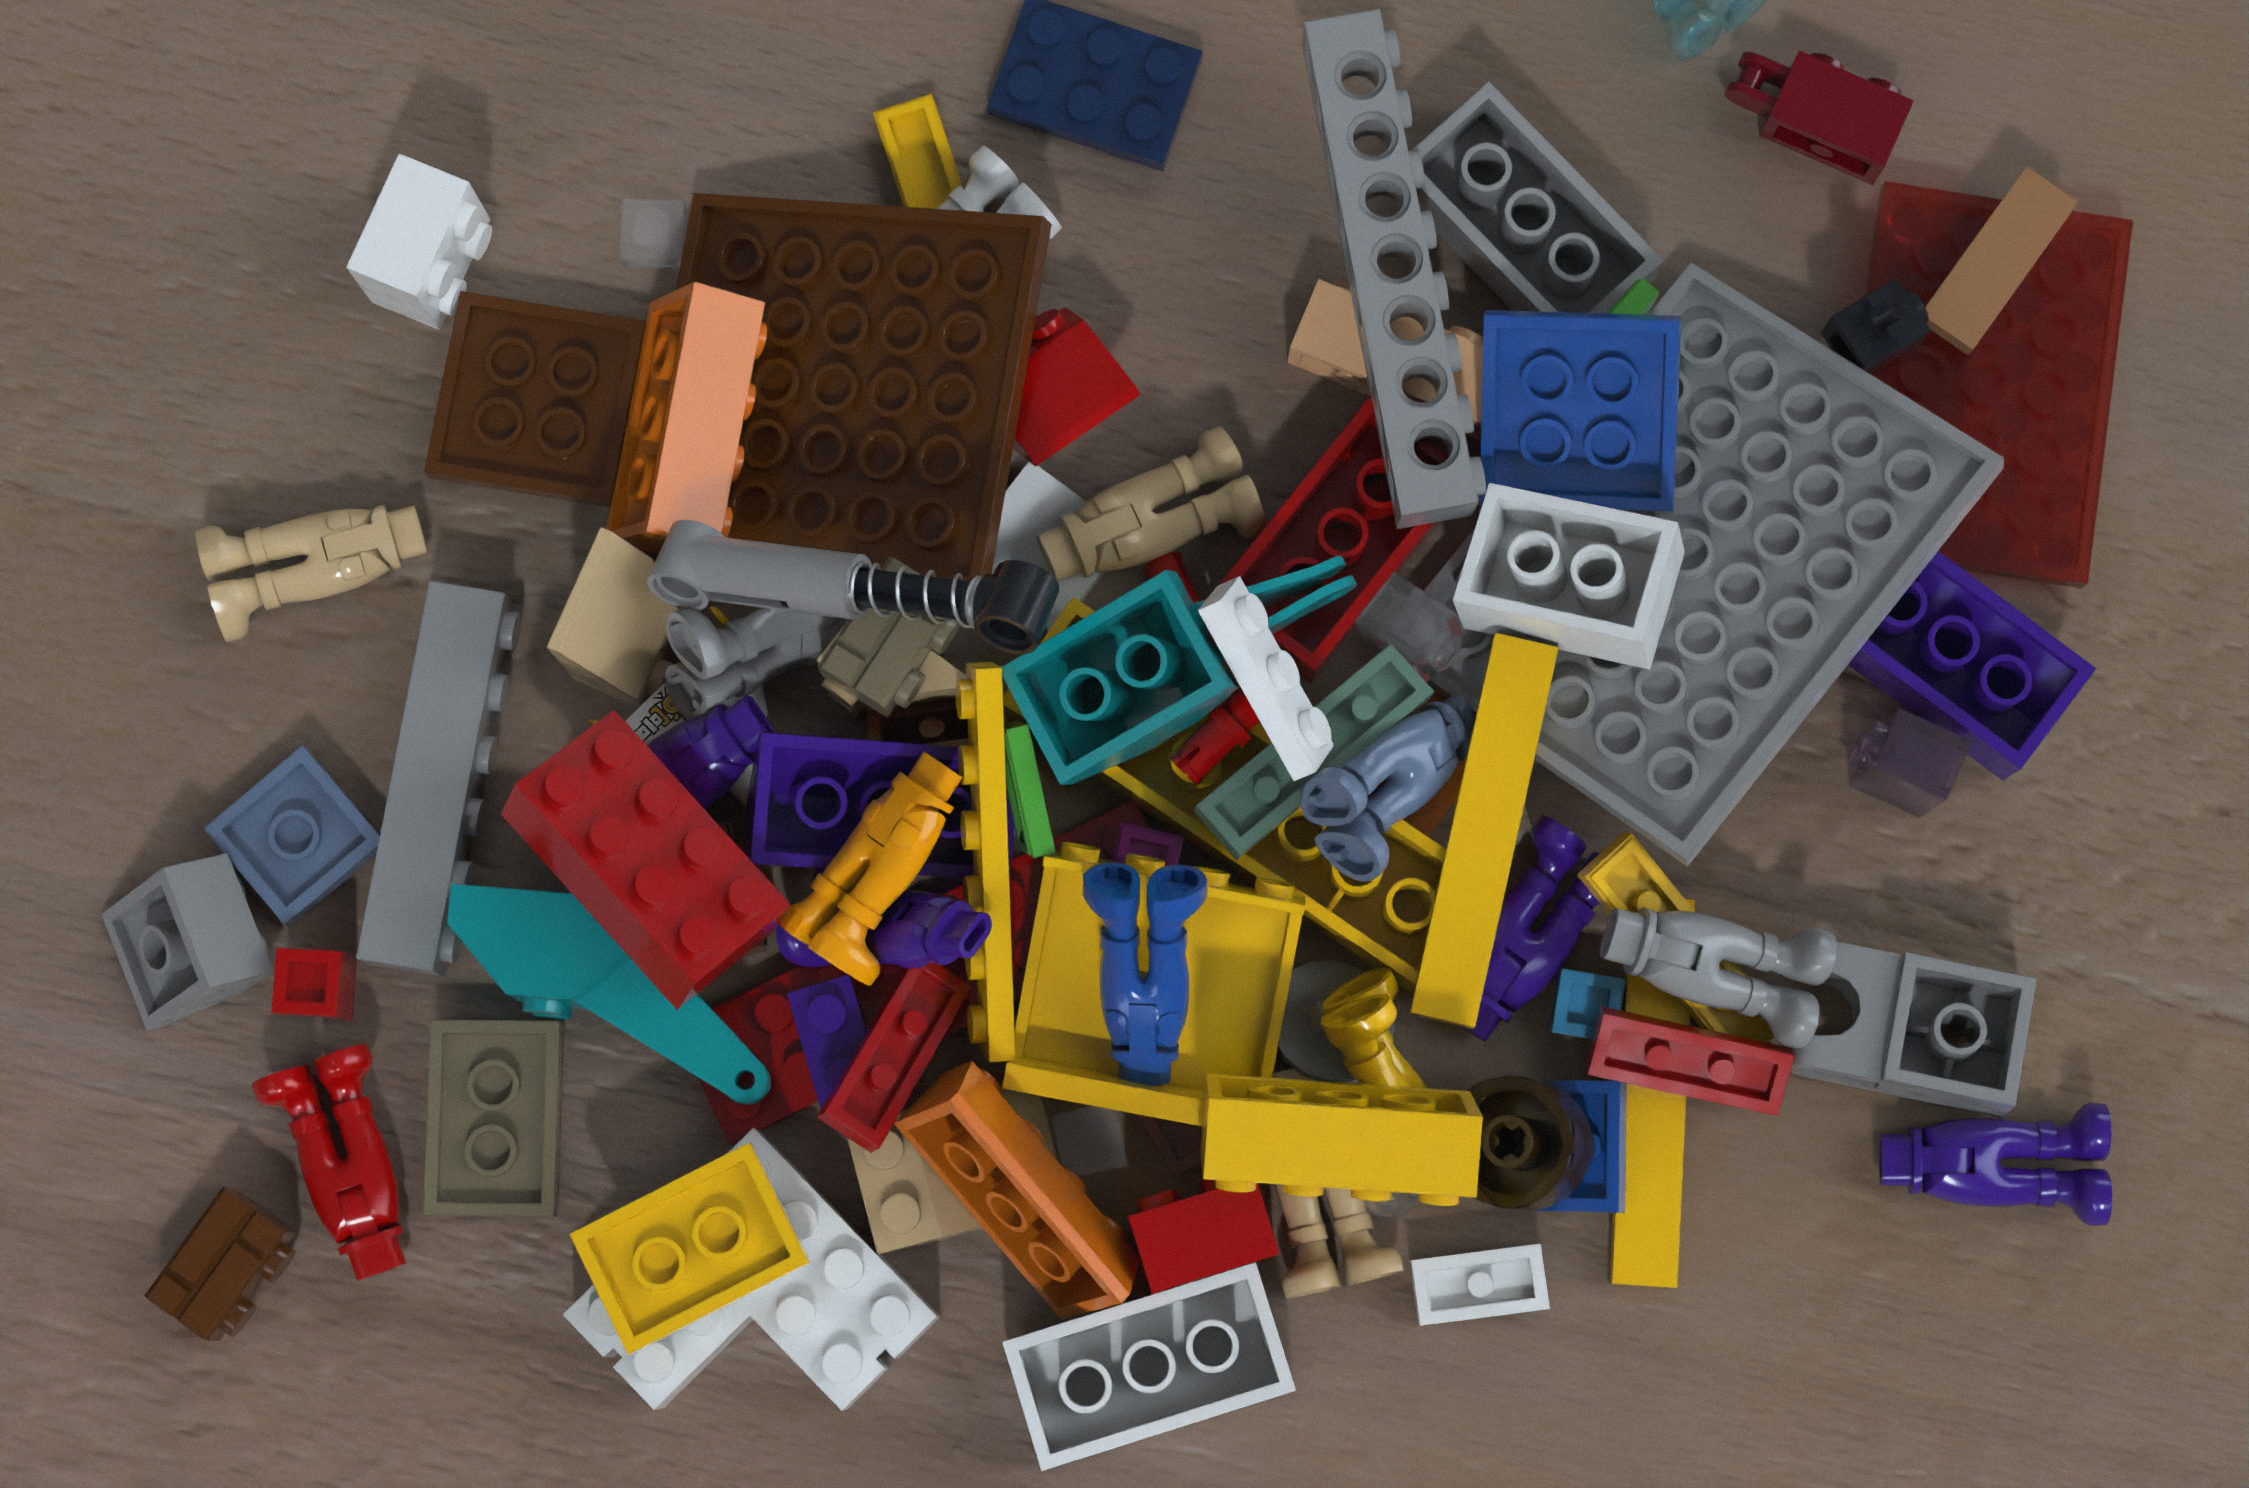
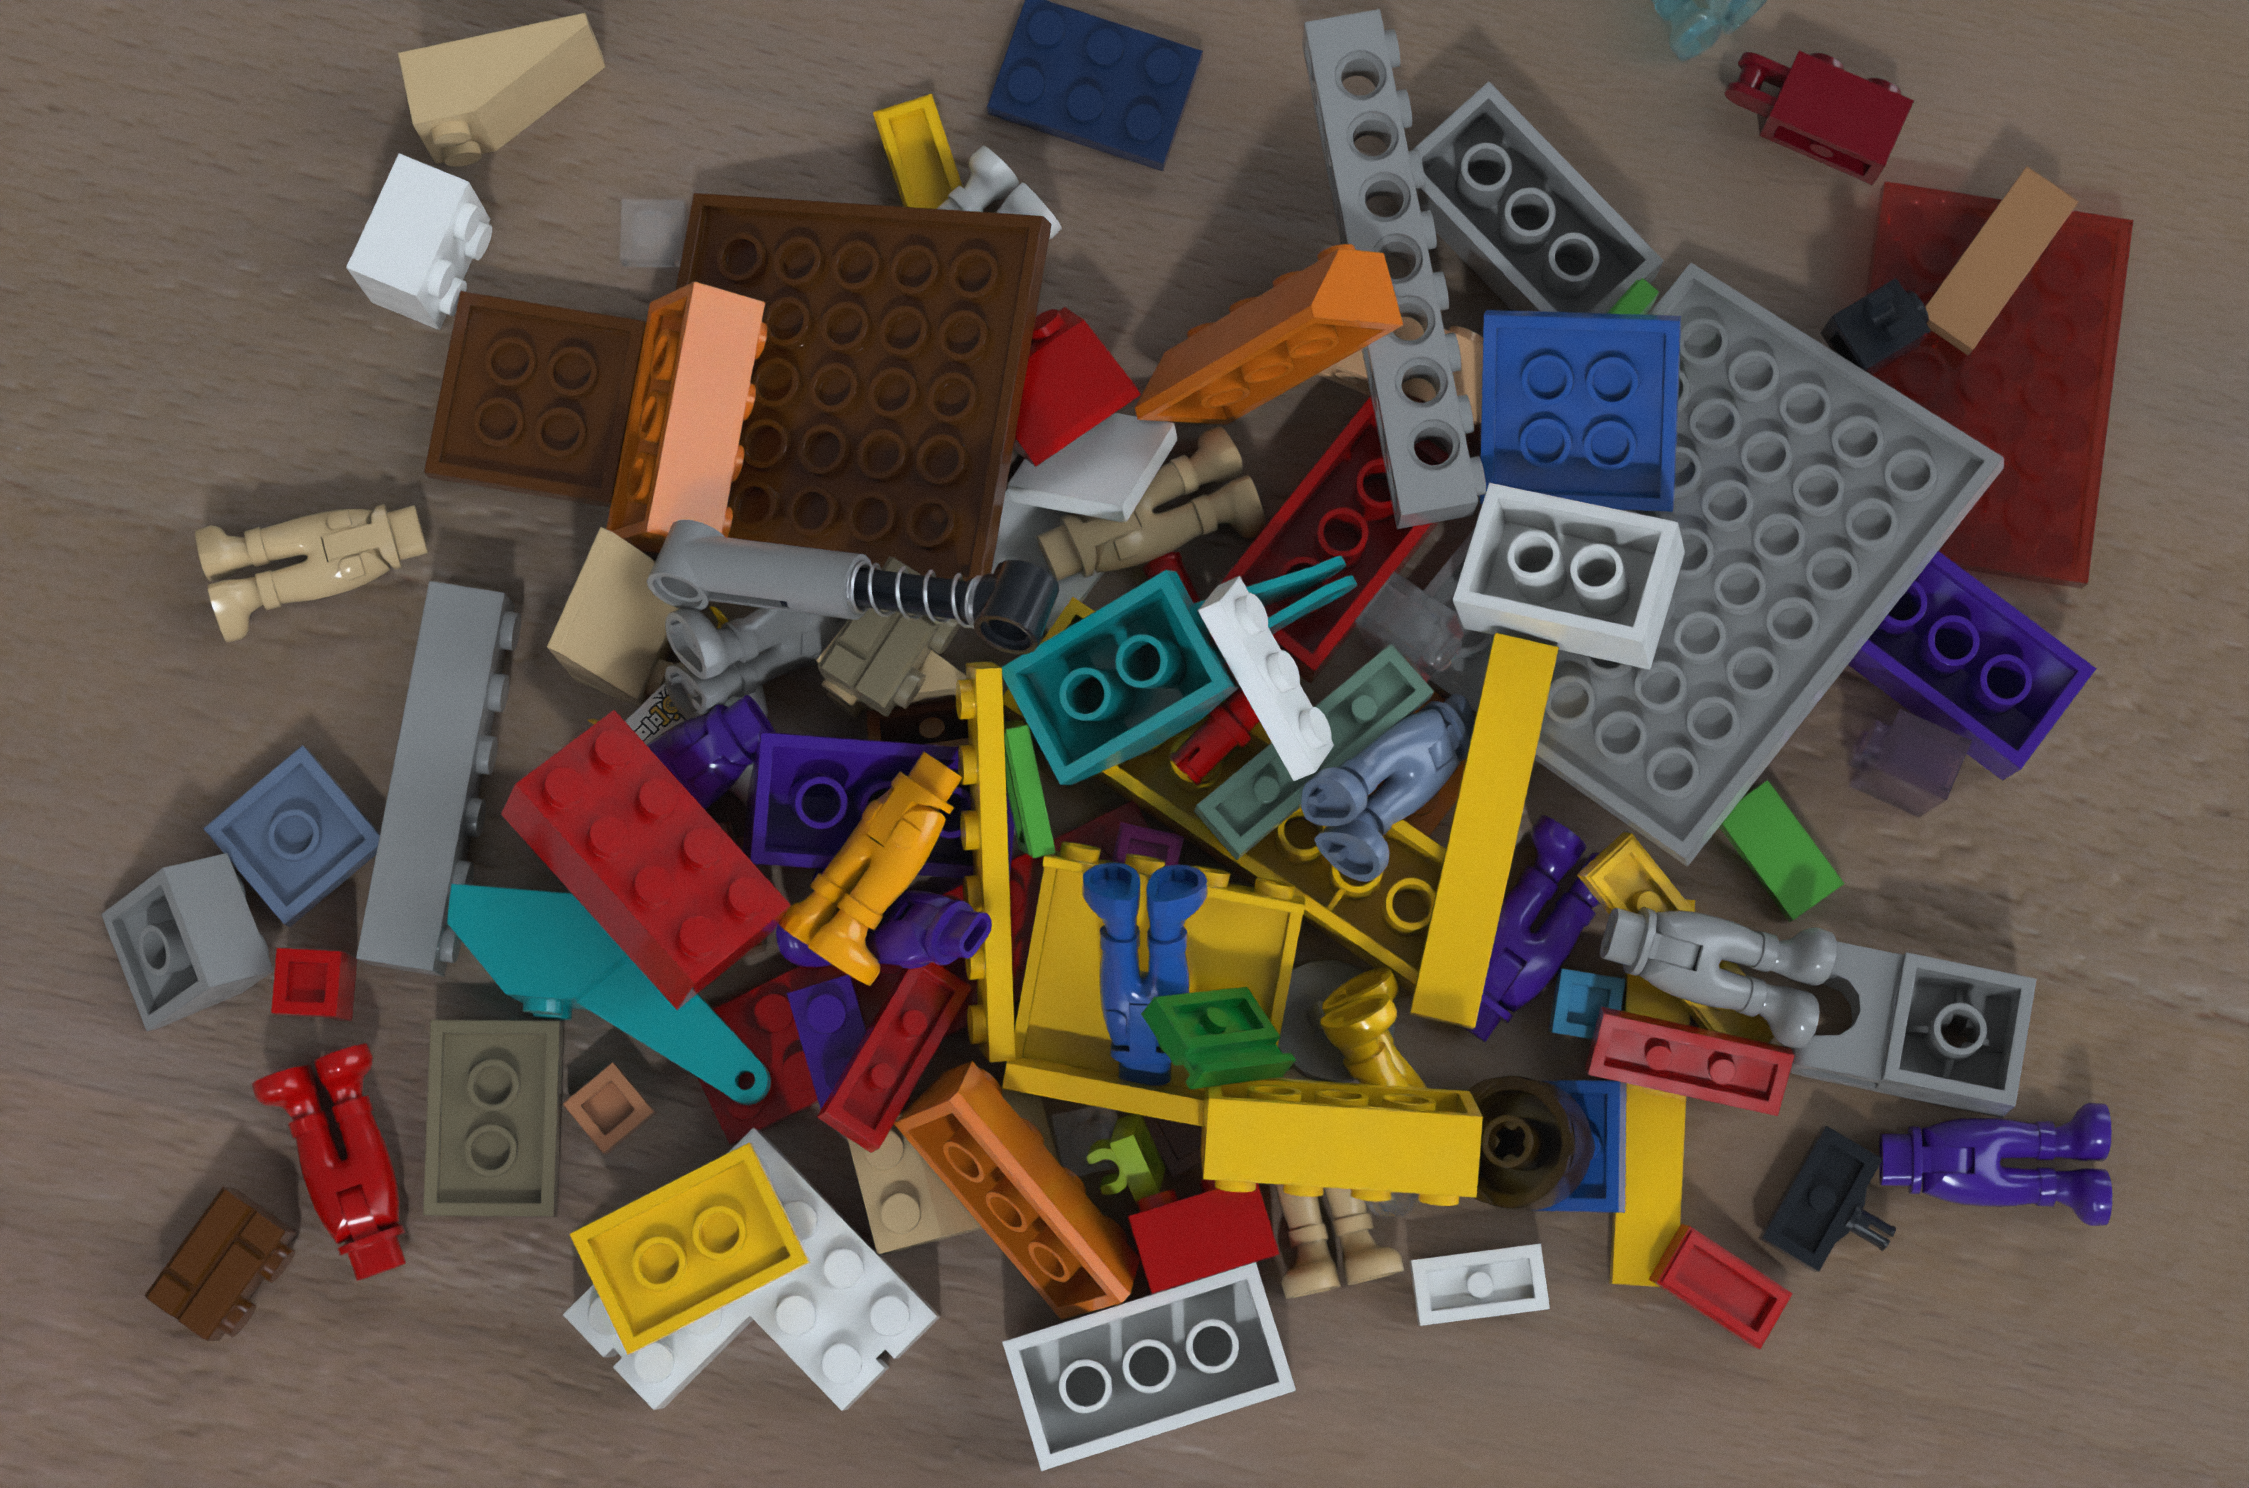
none -> tan slope [398,13,605,166]
none -> nougat plate [563,1062,657,1155]
none -> white tile [1007,413,1178,523]
none -> lime tile [1086,1114,1166,1201]
none -> orange slope [1135,244,1404,425]
none -> green plate [1141,987,1296,1089]
none -> red tile [1648,1223,1793,1349]
none -> bright green tile [1719,780,1845,923]
none -> black plate [1758,1126,1896,1272]

